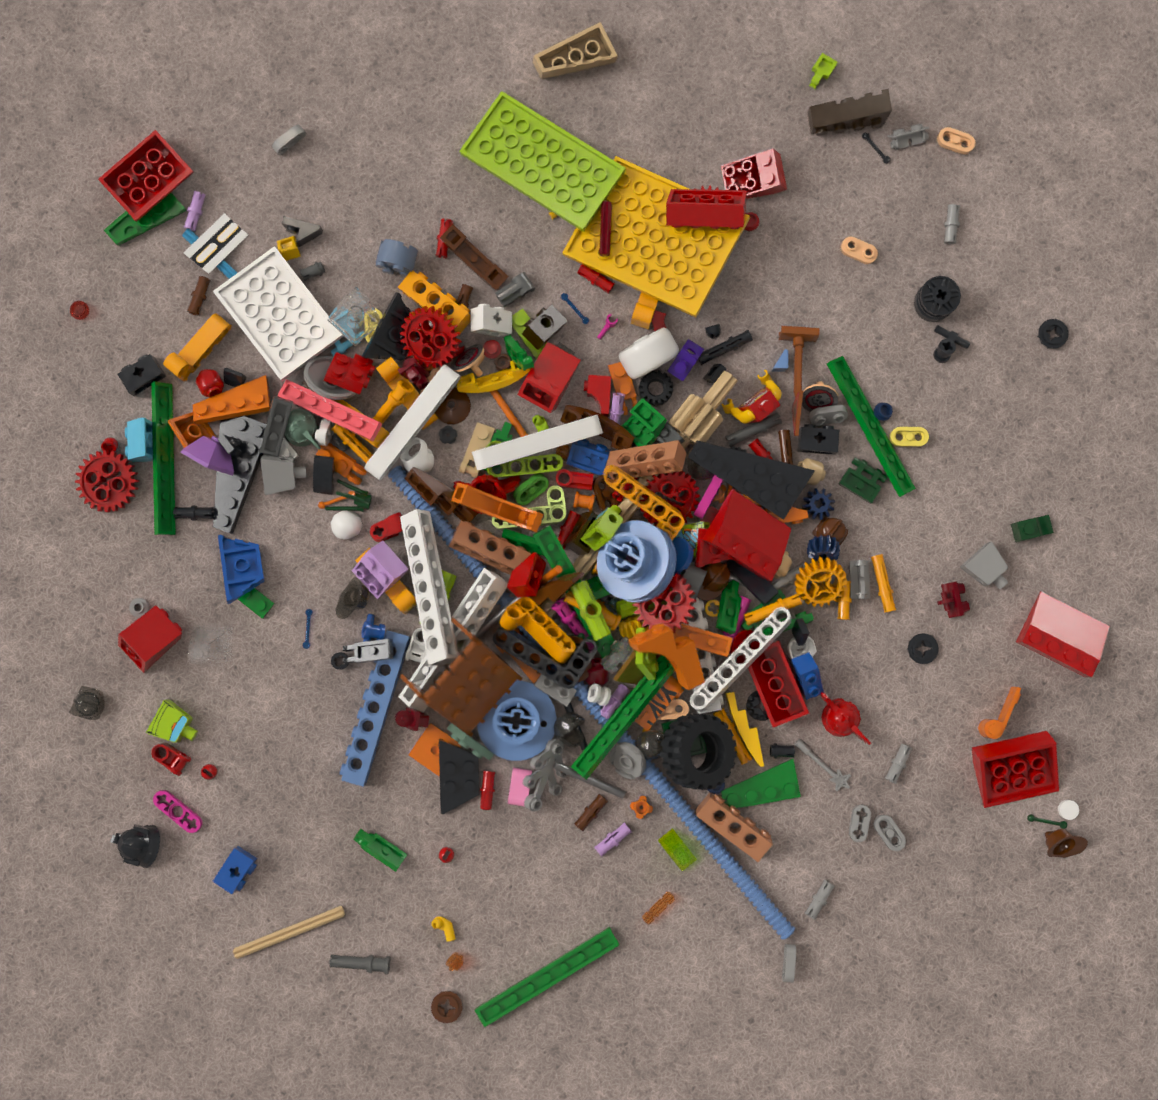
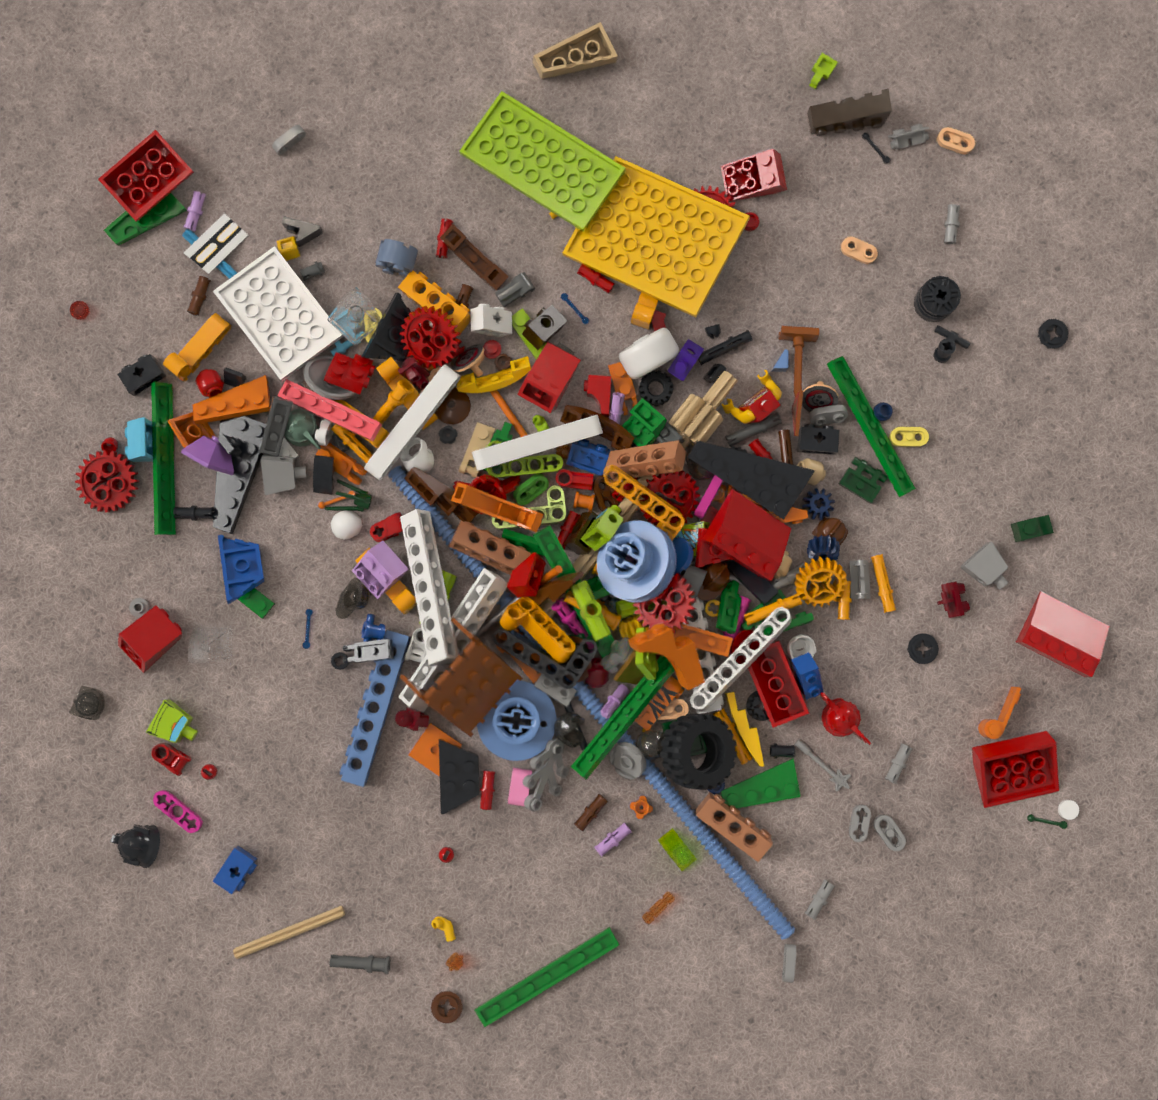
green hinge [353,829,407,872] -> none
sand green plate [447,723,494,761] -> none
green hinge [504,335,534,371] -> none
flat silver bar [553,761,625,799] -> none
white wheel [587,683,611,706] -> none
dark pink hand [597,314,618,340] -> none
dark red axle [599,201,612,257] -> none
red slope [666,189,747,229] -> none
black tile [791,618,809,646] -> none
reddish brown piece [1045,828,1088,858] -> none

